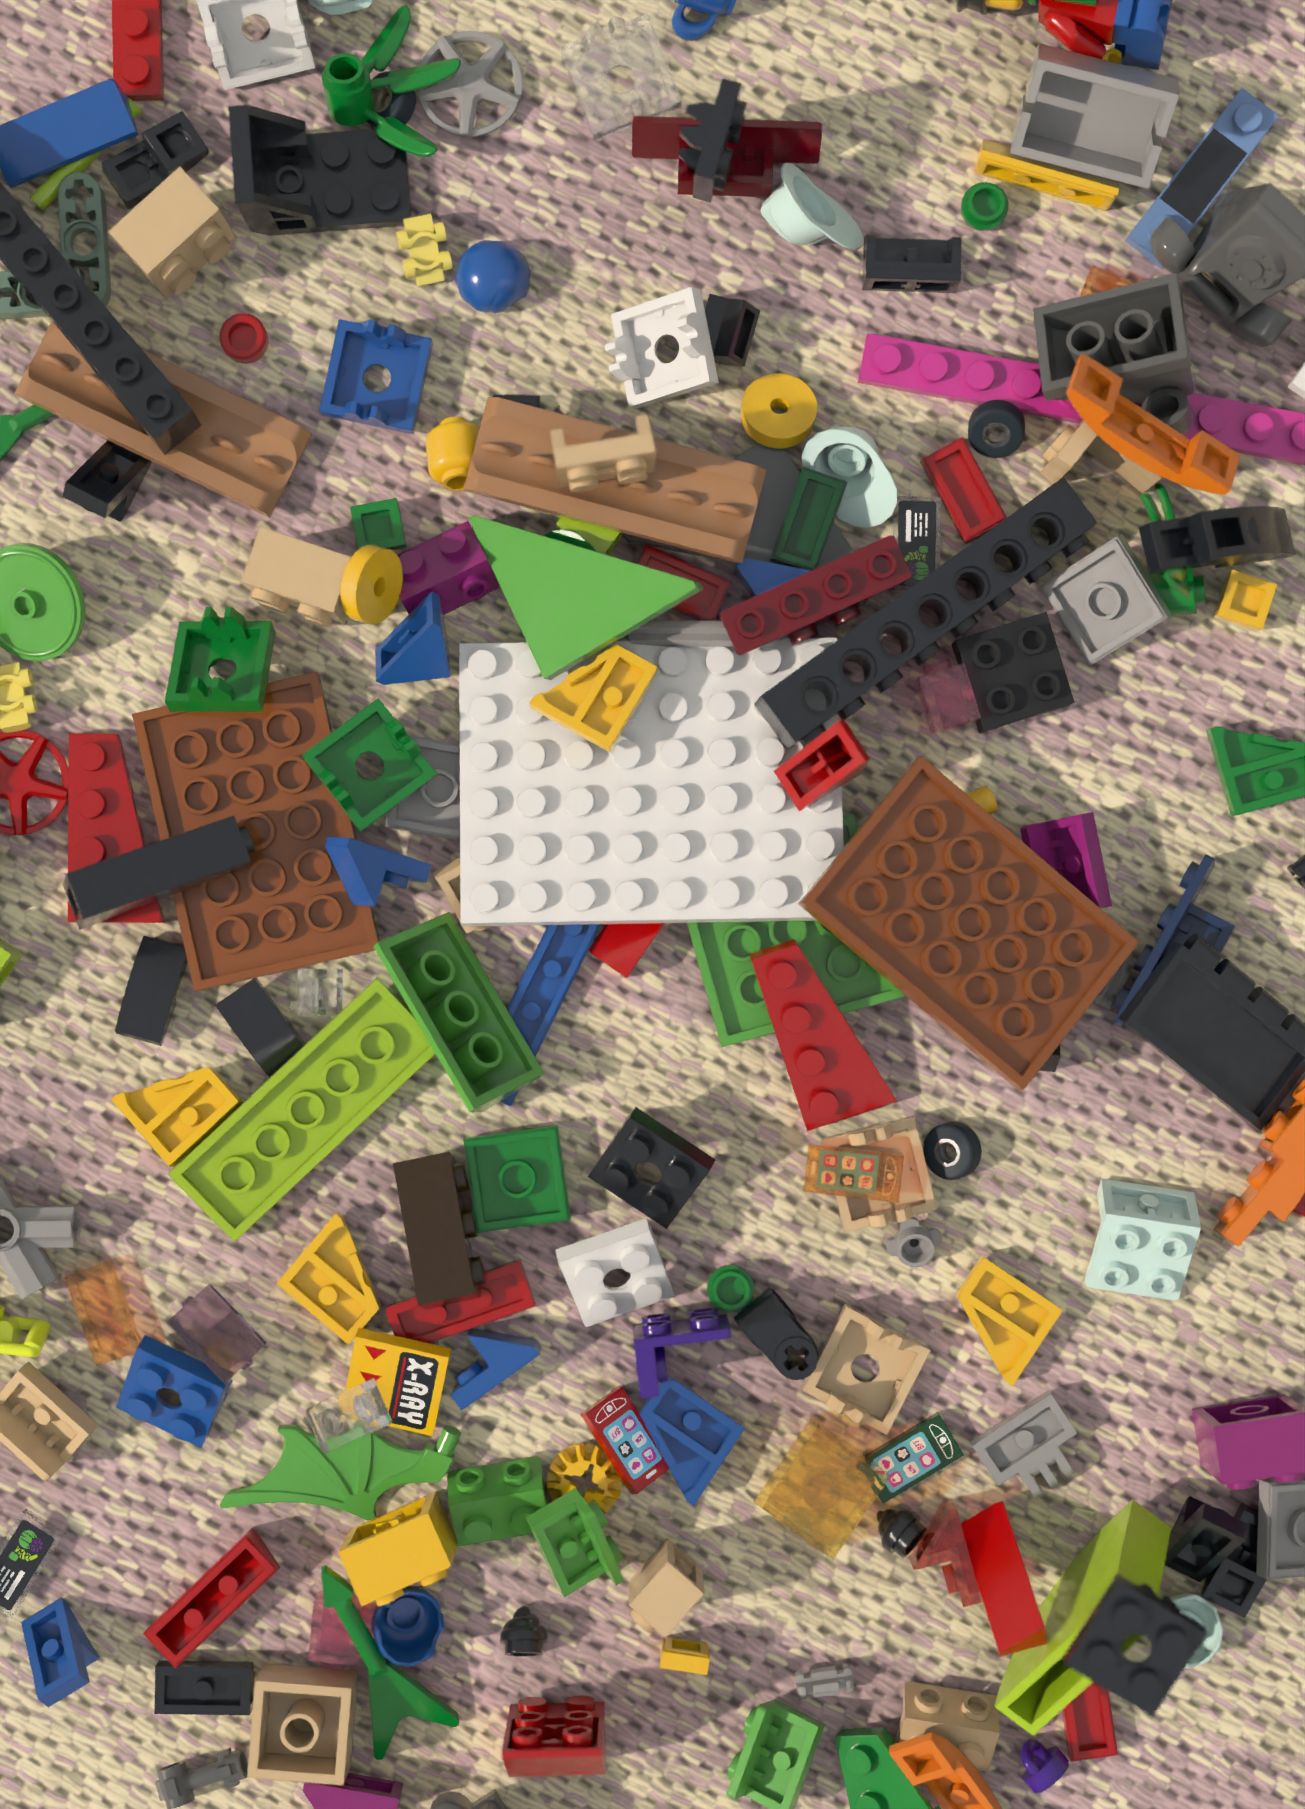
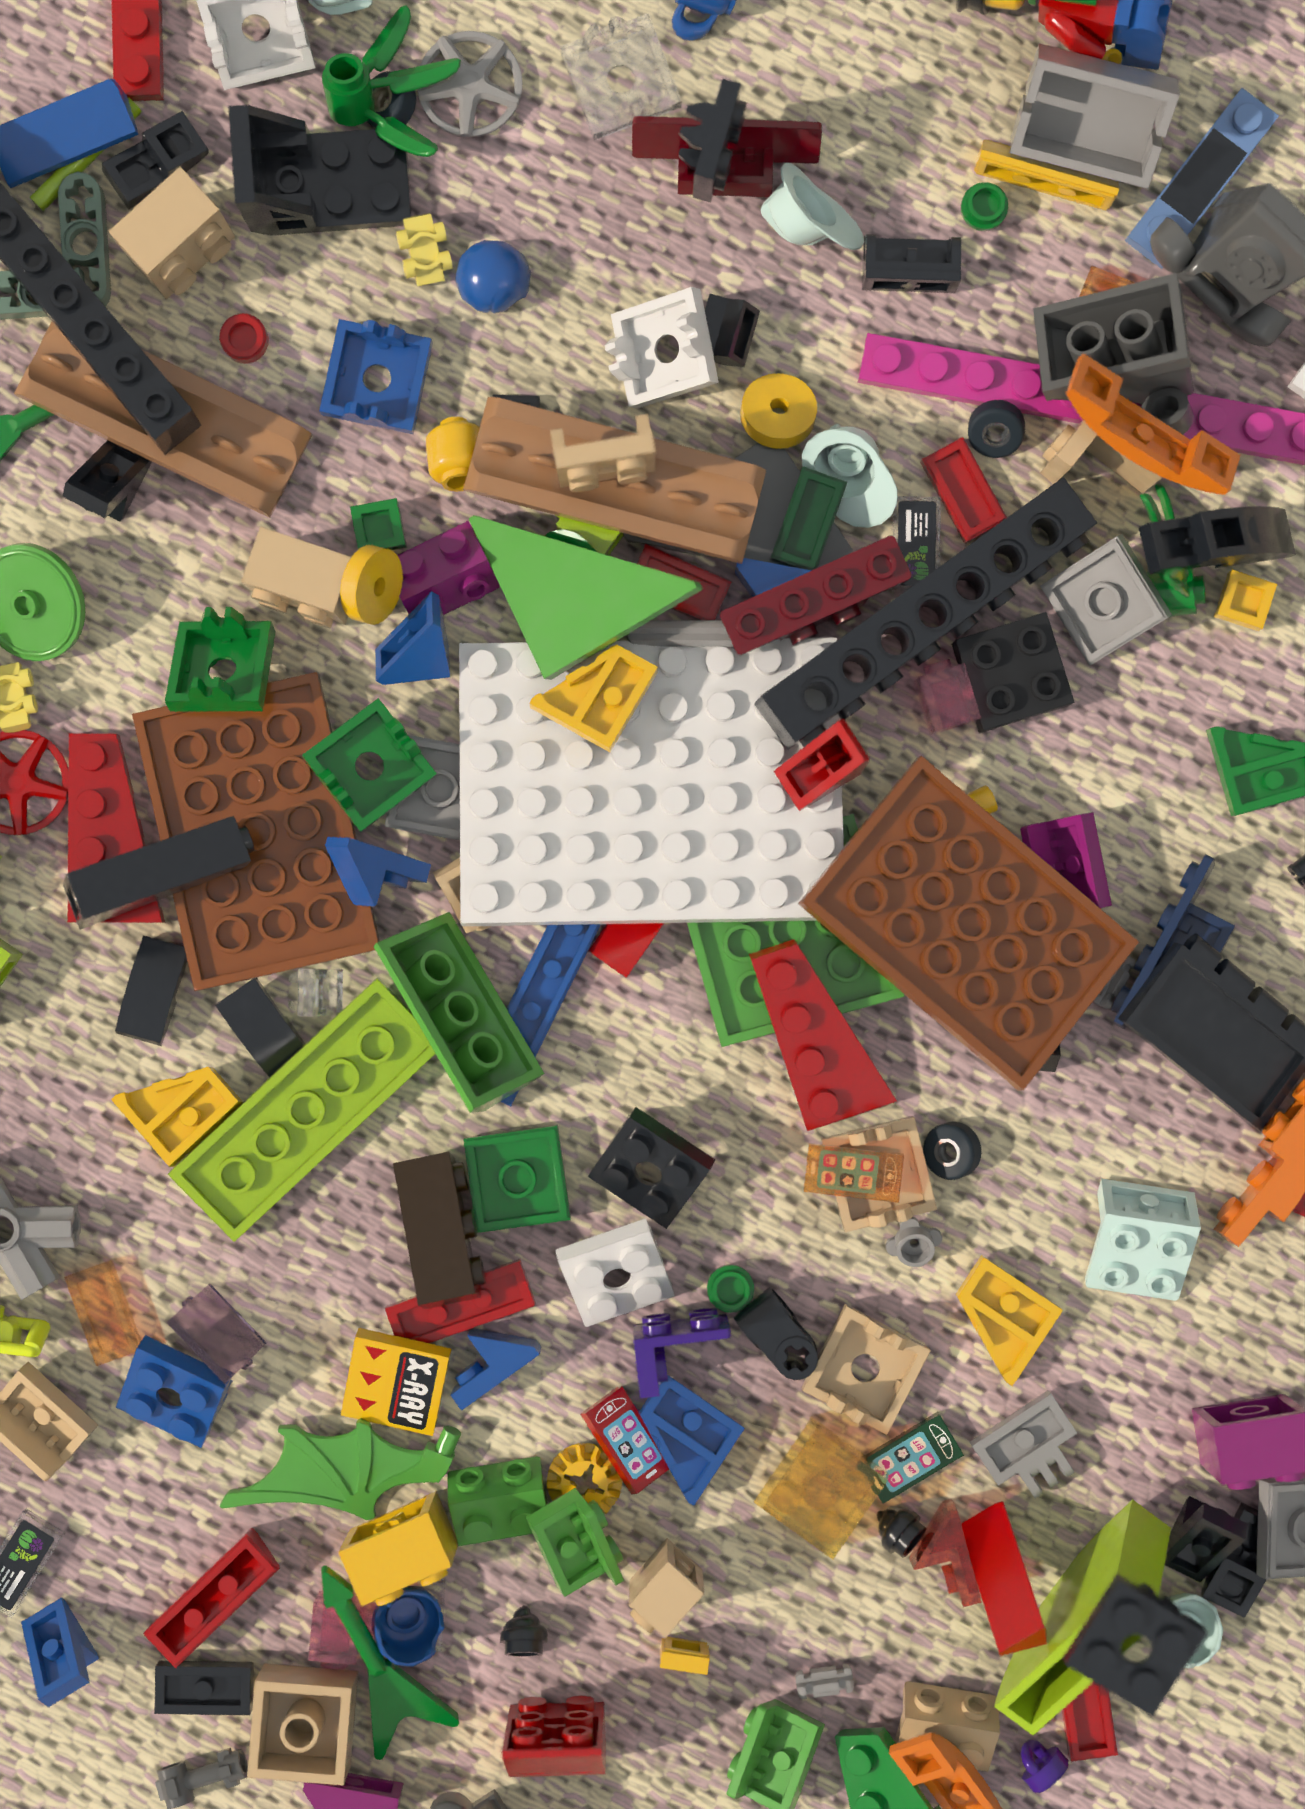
yellow wing [276,1212,381,1345] -> none
clear bracket [306,1378,393,1453] -> none

